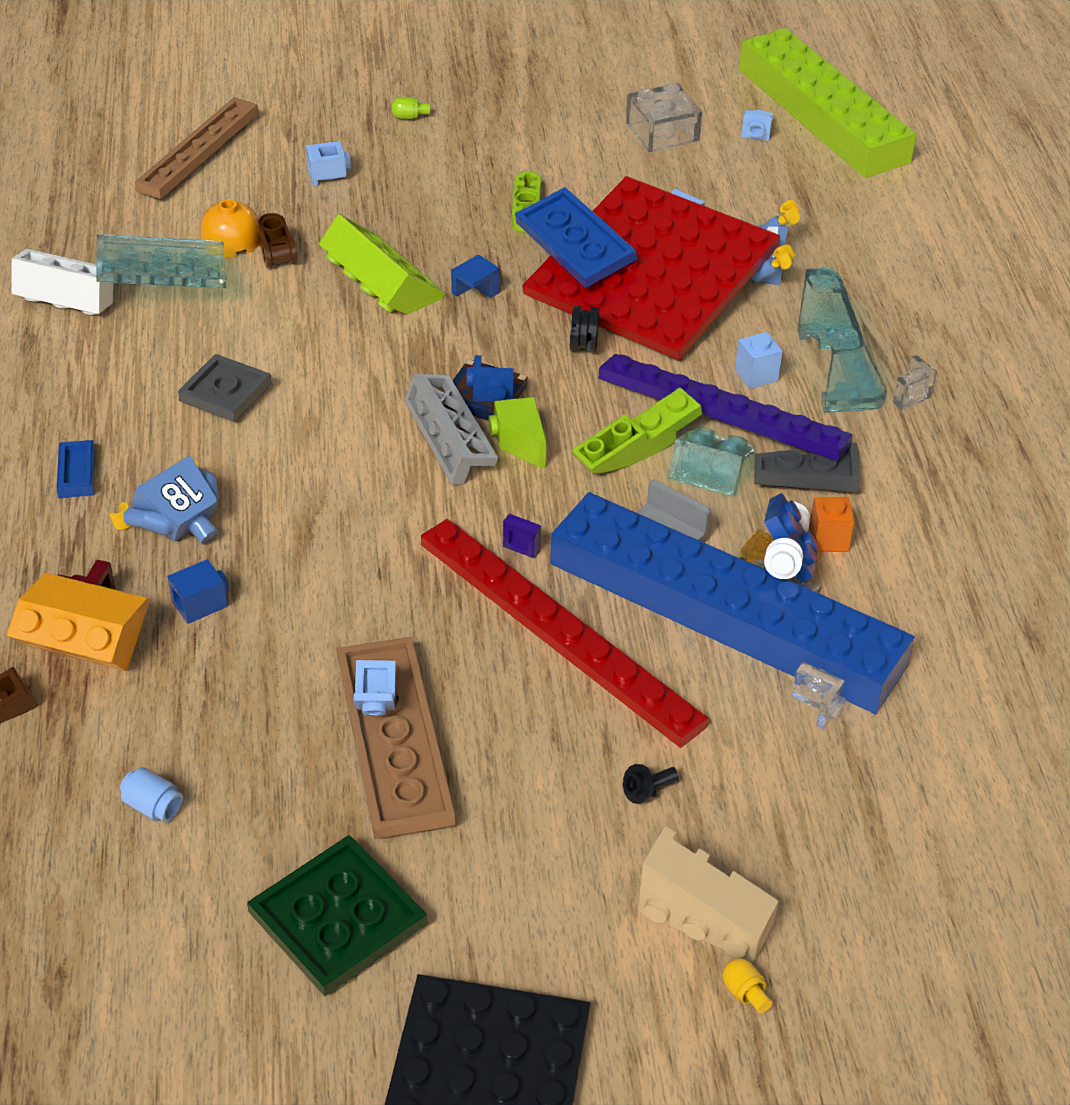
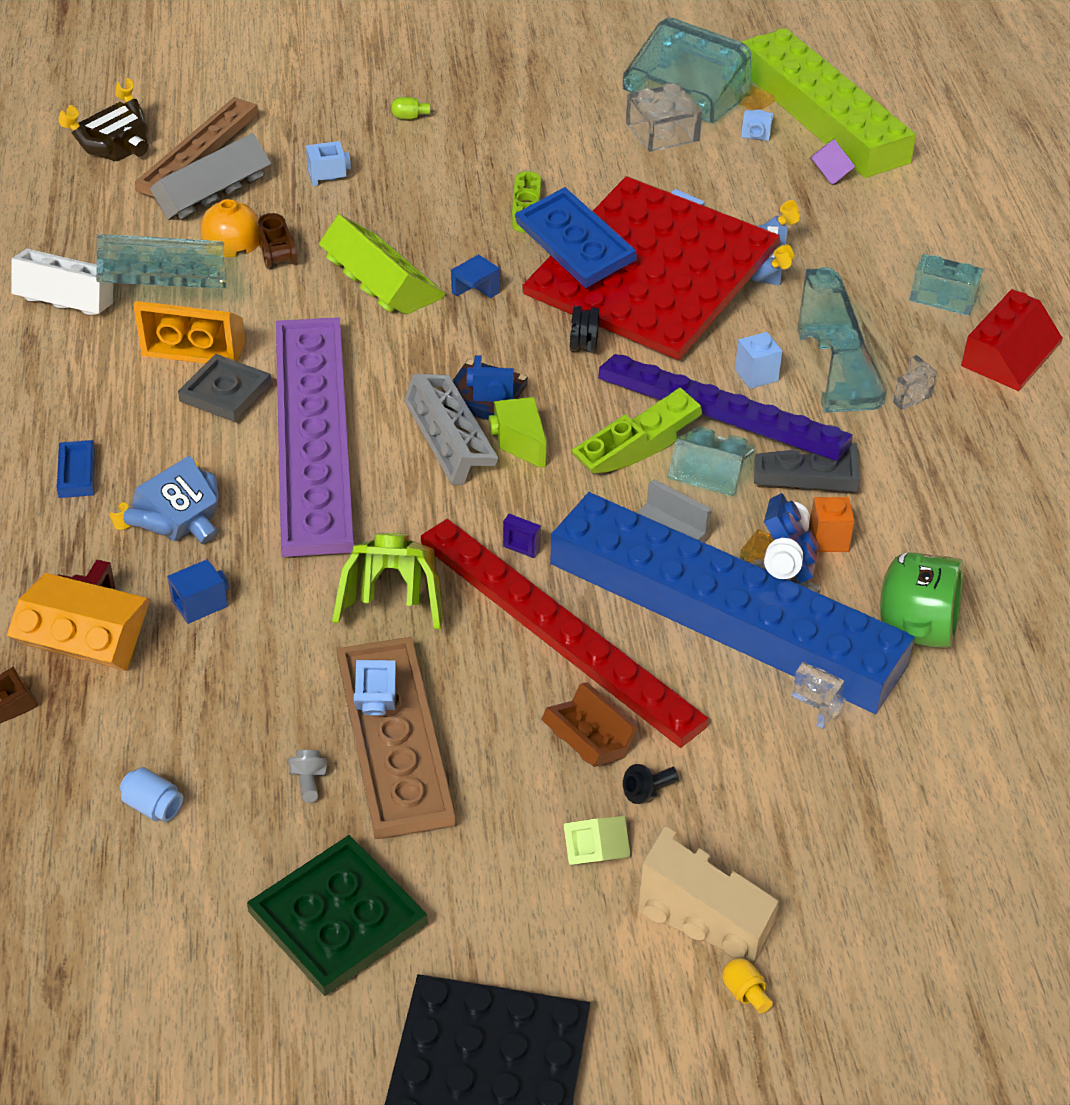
none -> dark brown torso [58,78,148,162]
none -> light orange slope [133,301,246,364]
none -> light grey wedge [149,133,271,220]
none -> medium lavender plate [276,317,354,557]
none -> light grey plate [288,750,328,803]
none -> lime piece [332,533,443,630]
none -> dark orange bracket [541,682,638,767]
none -> yellowish green panel [564,816,630,865]
none -> clear light blue windscreen [623,17,752,123]
none -> clear yellow tile [736,86,775,111]
none -> medium lavender panel [809,139,855,184]
none -> bright green piece [880,552,964,647]
none -> clear light blue brick [909,254,984,316]
none -> red slope [961,289,1063,391]

